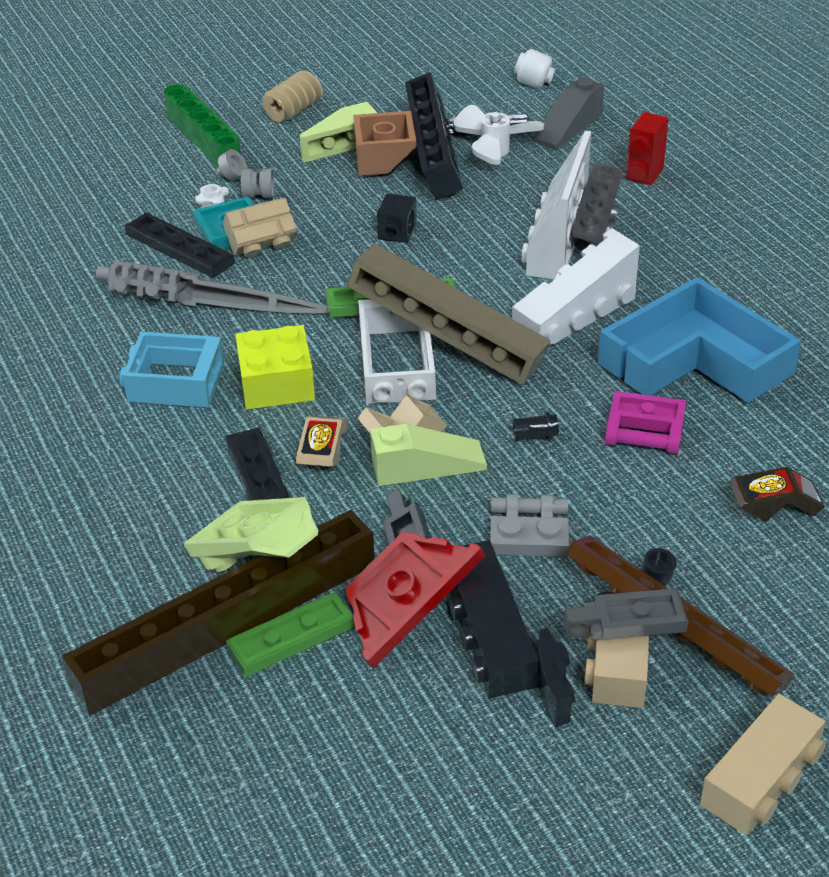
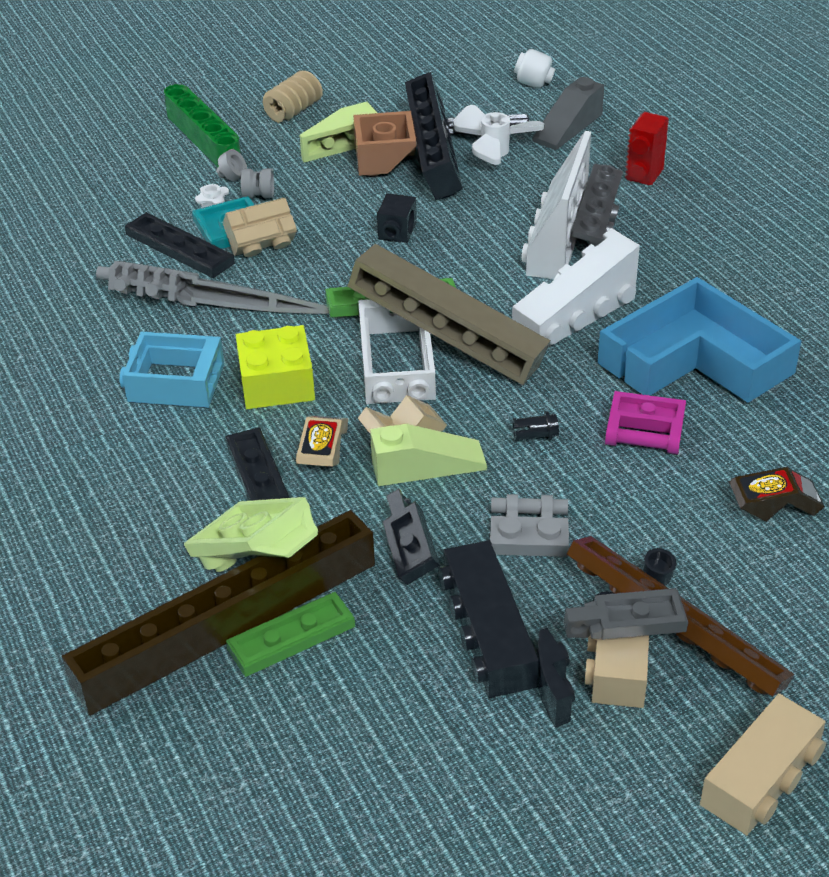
red wing [345,532,486,668] -> none

